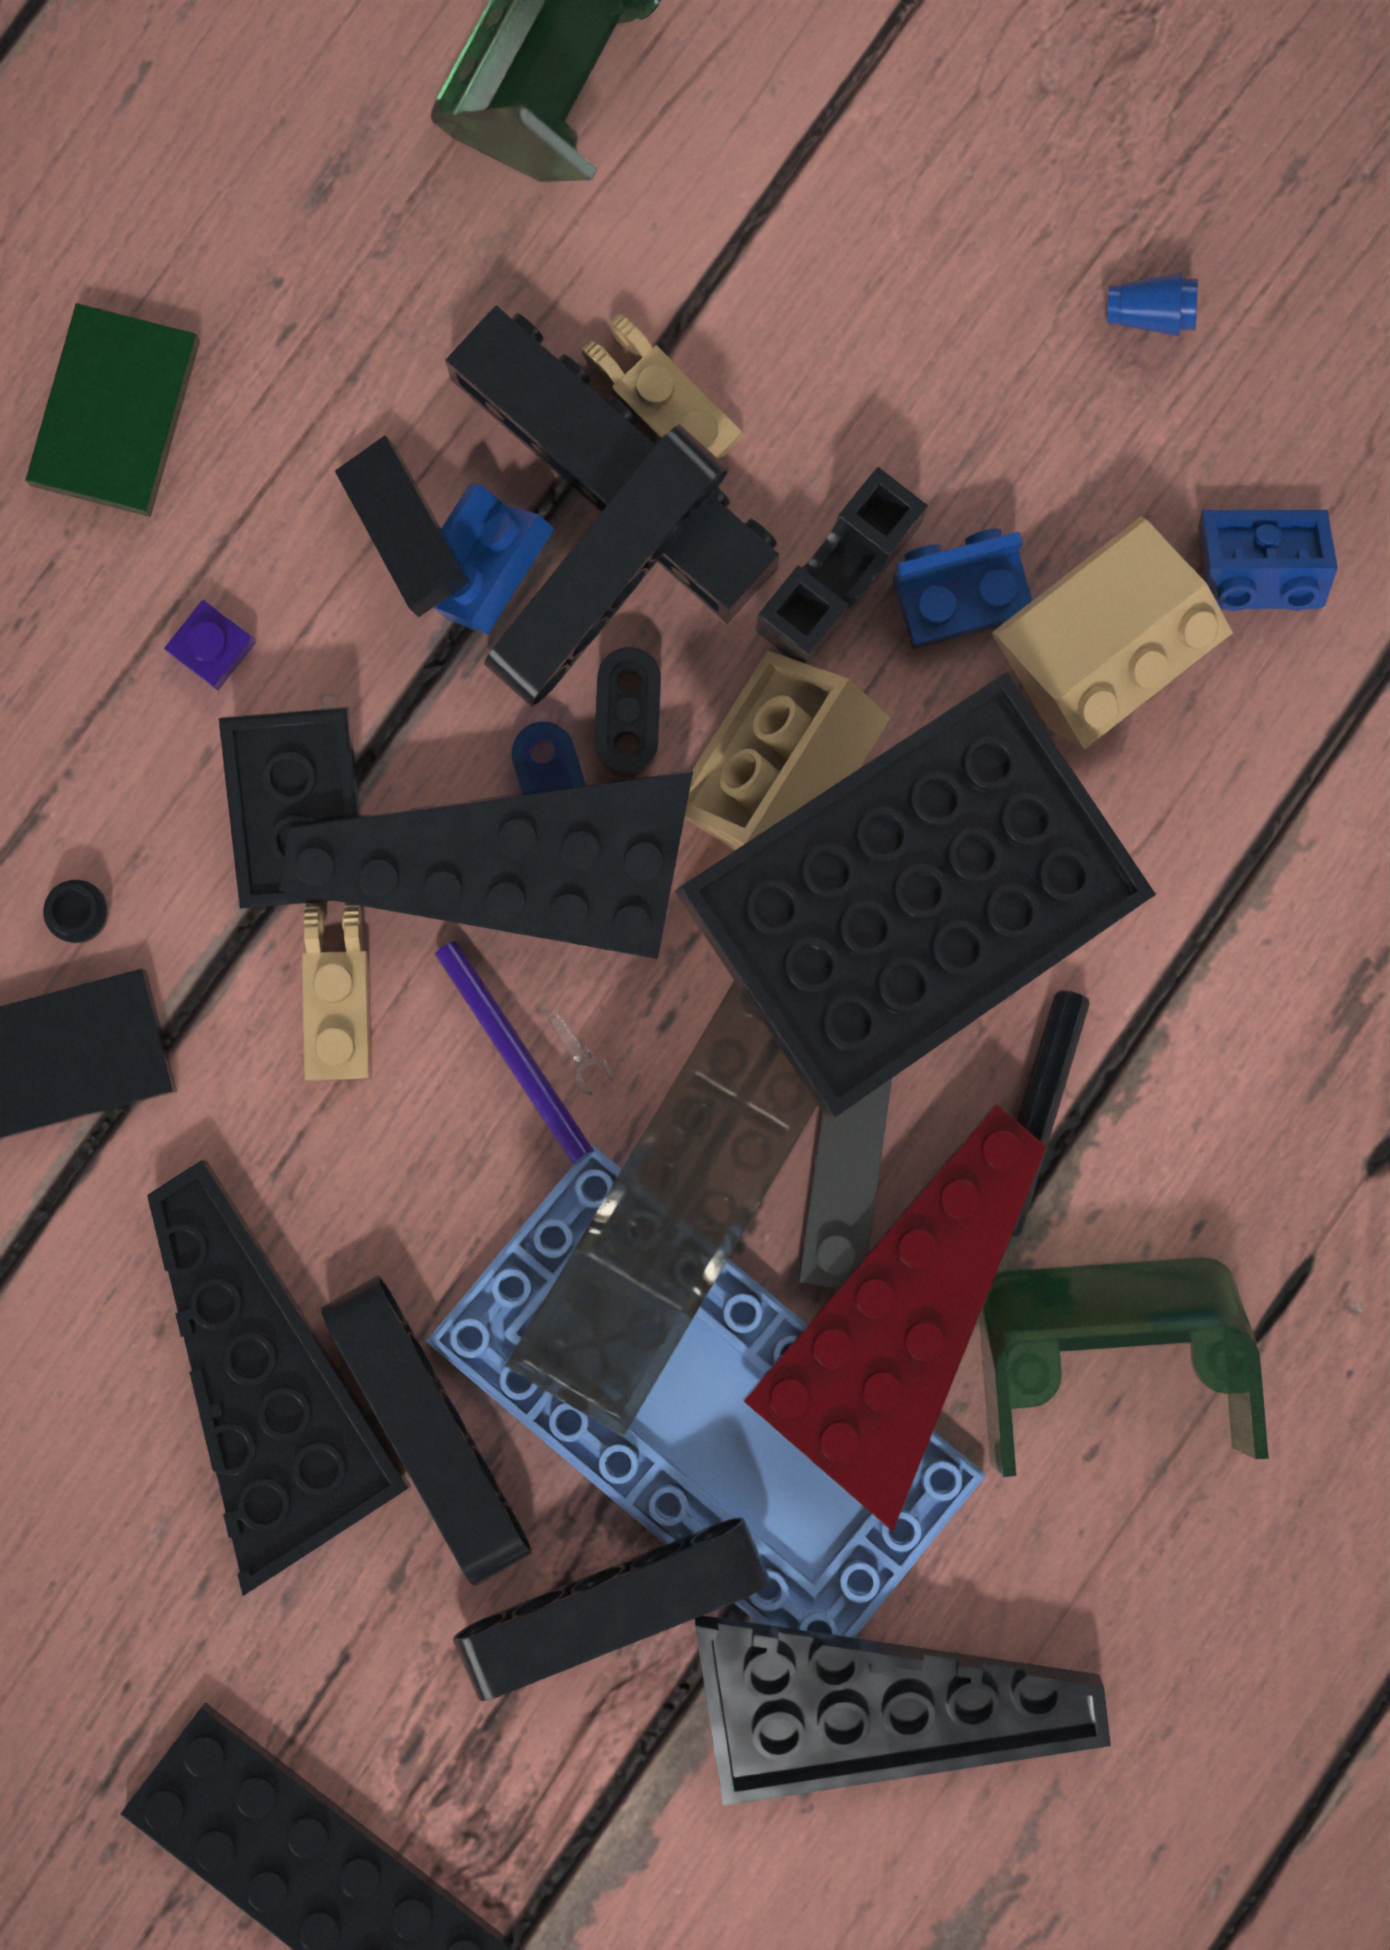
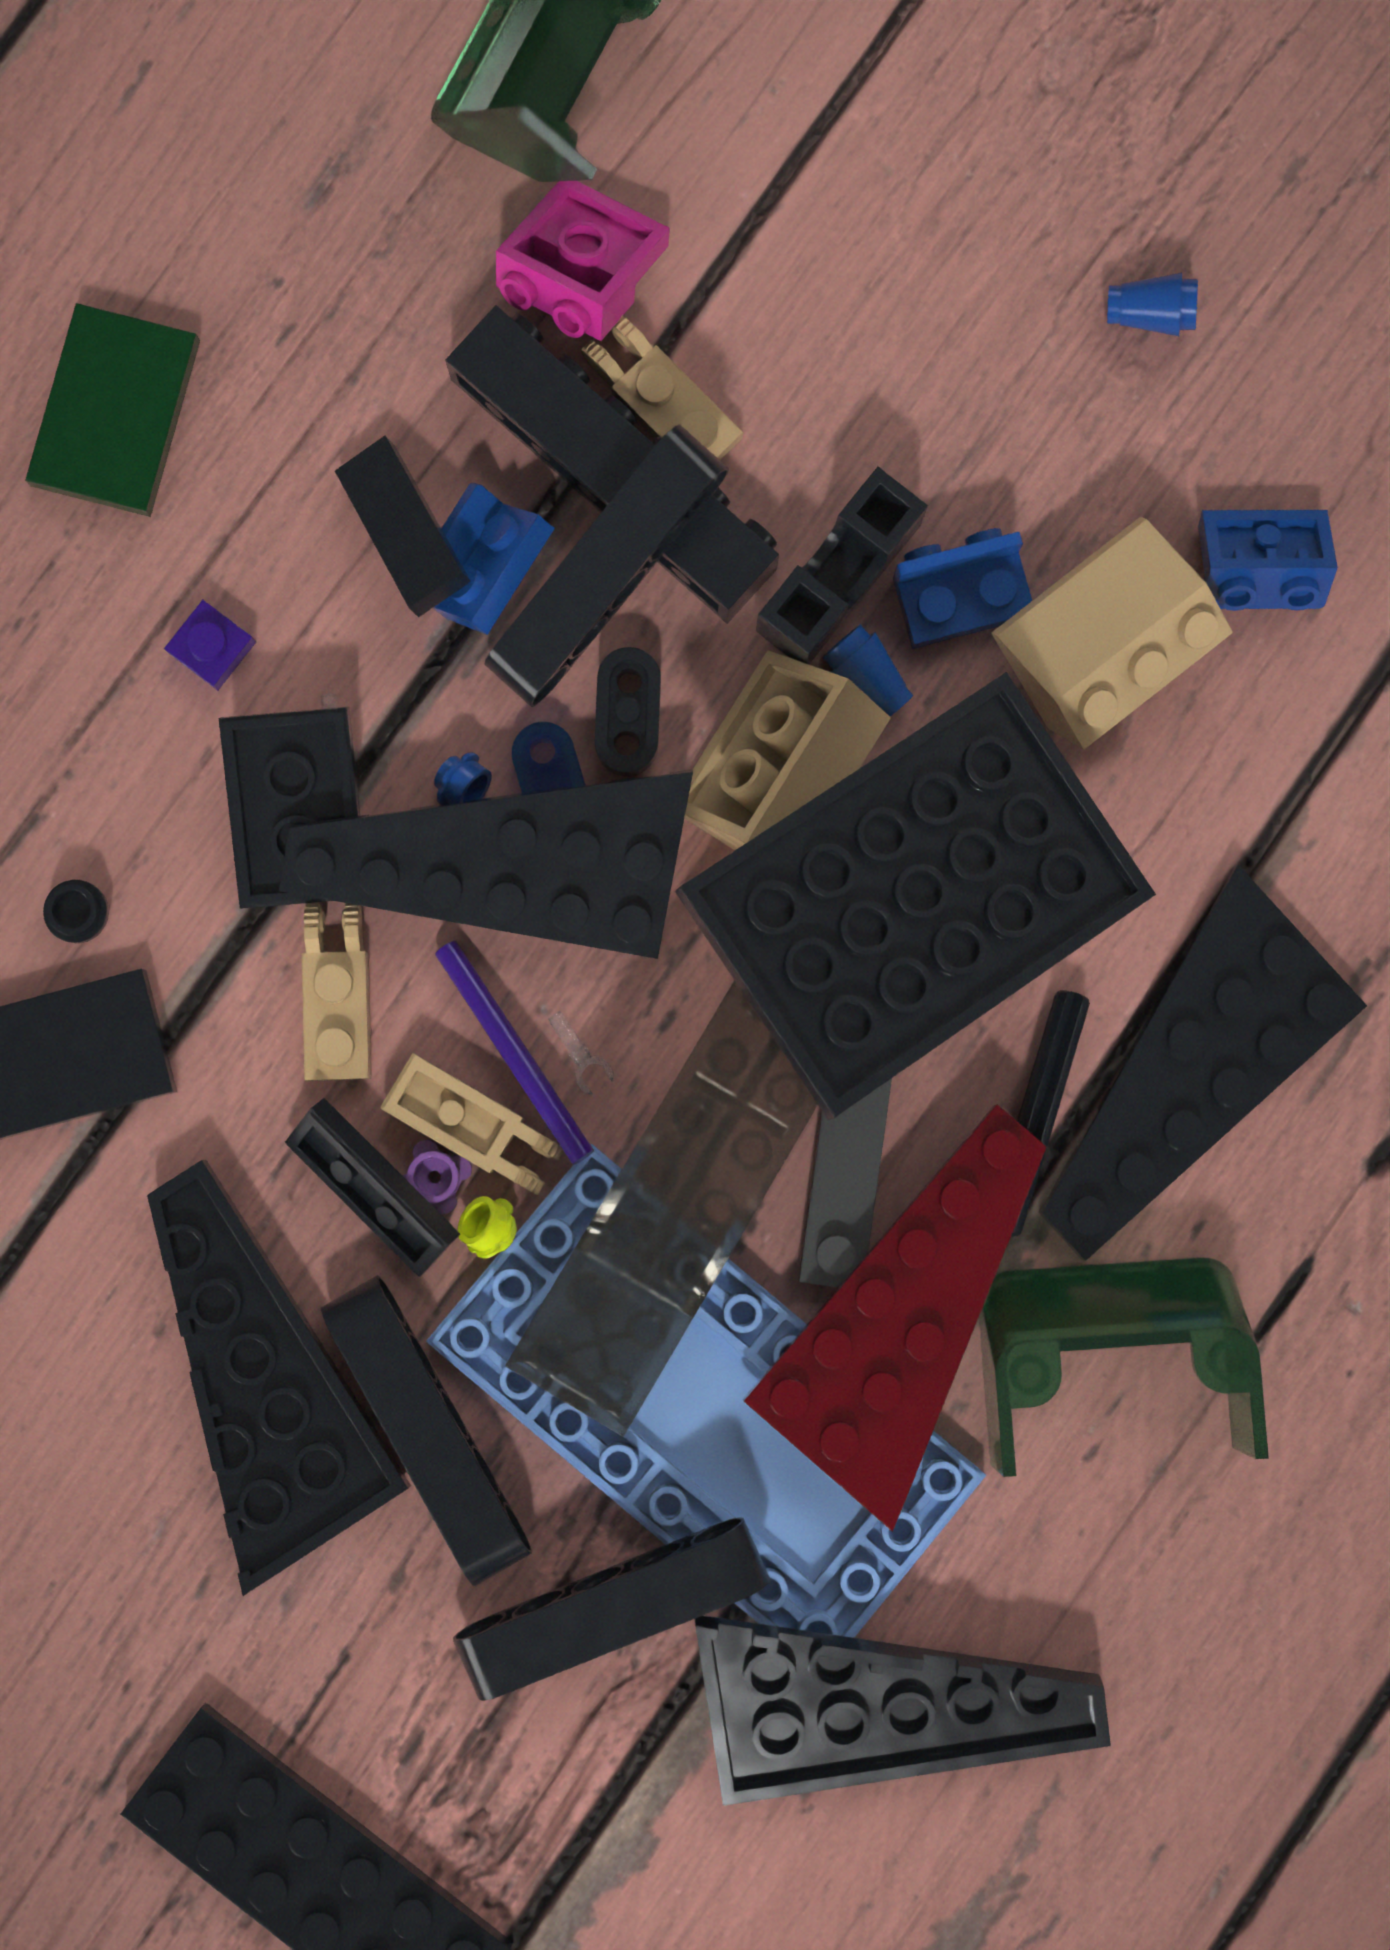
none -> black tile [285,1098,460,1277]
none -> tan hinge [380,1053,563,1195]
none -> medium lavender plate [402,1140,472,1214]
none -> blue plate [434,752,492,806]
none -> neon yellow plate [458,1196,517,1259]
none -> dark pink plate [496,175,670,341]
none -> blue cone [822,624,913,716]
none -> black wing [1039,864,1367,1261]

